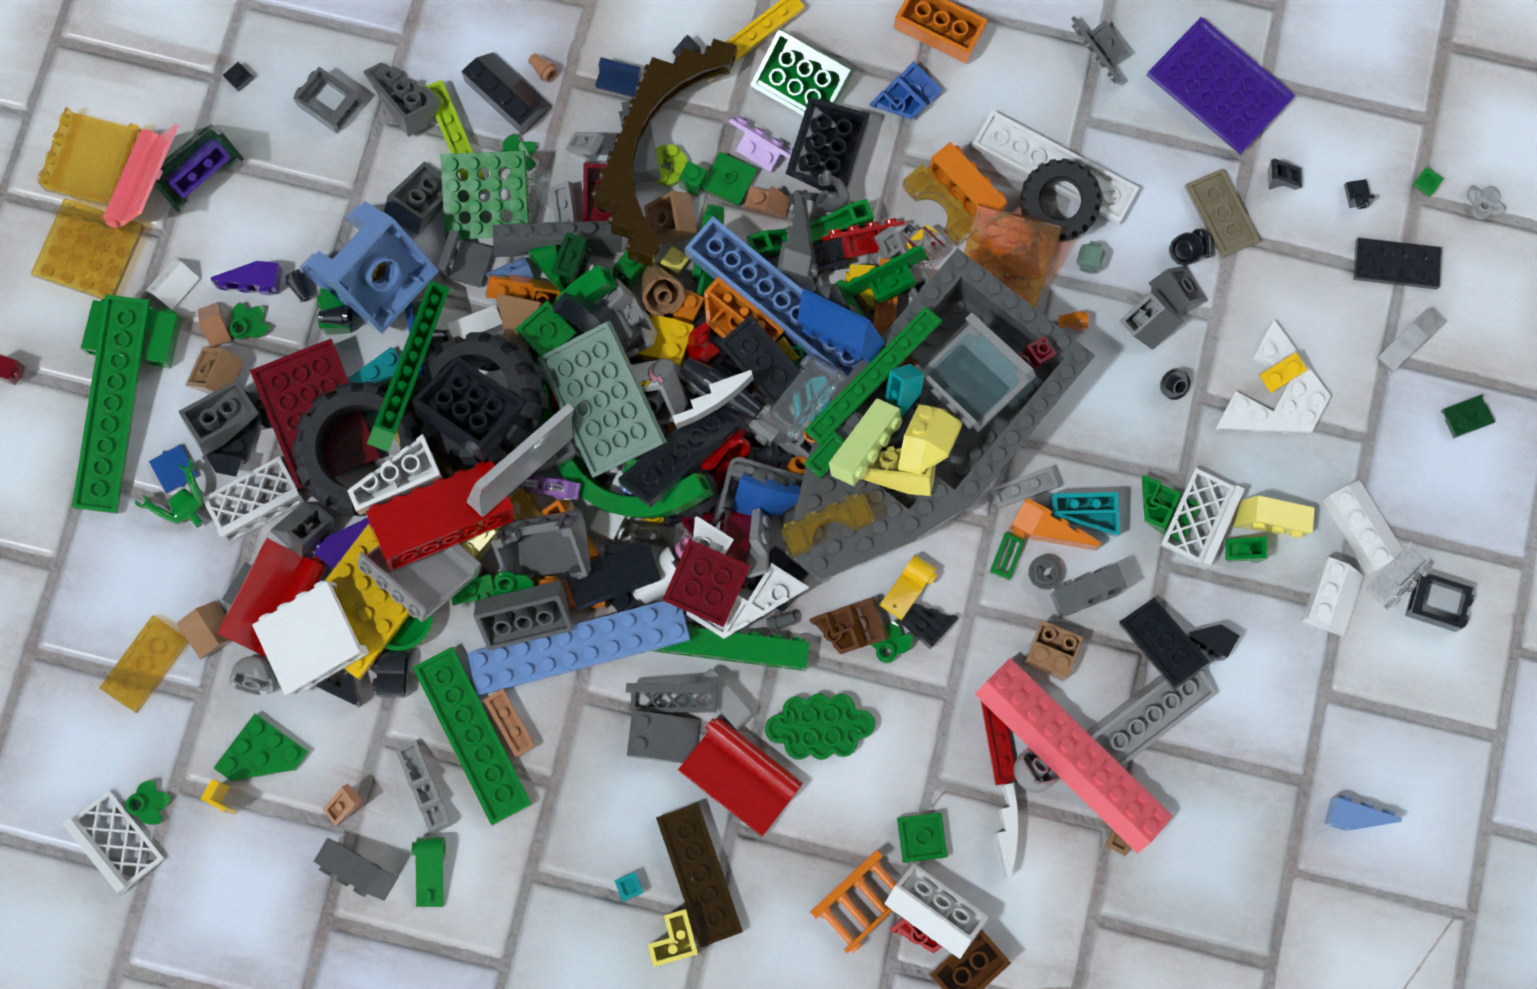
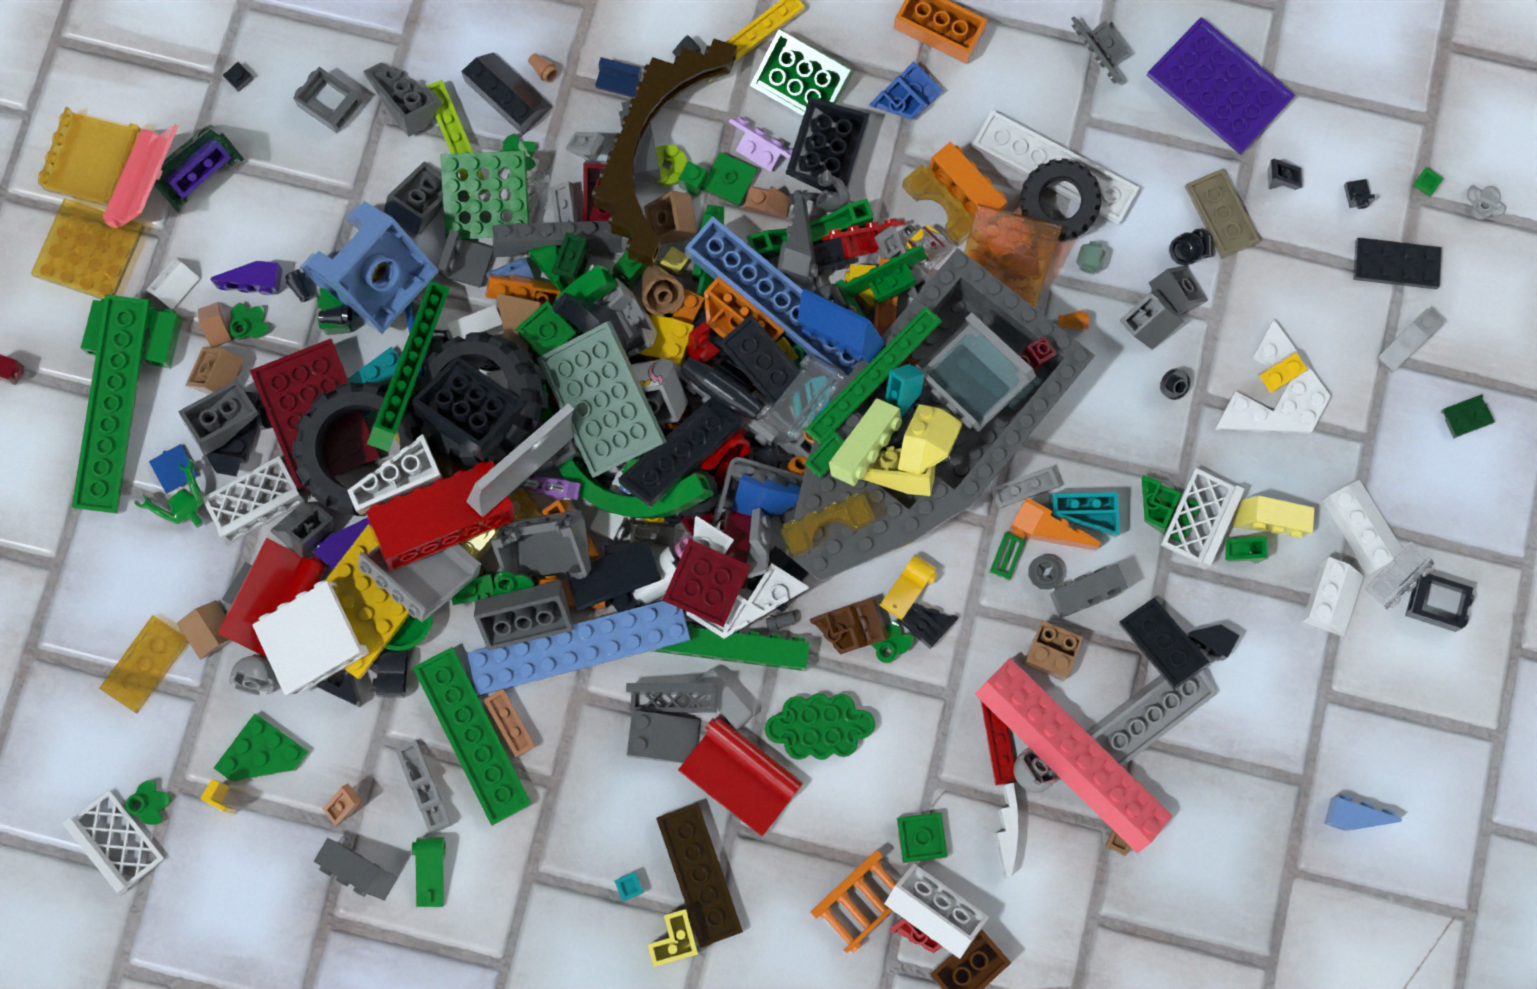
white slope [672,370,754,429] -> none

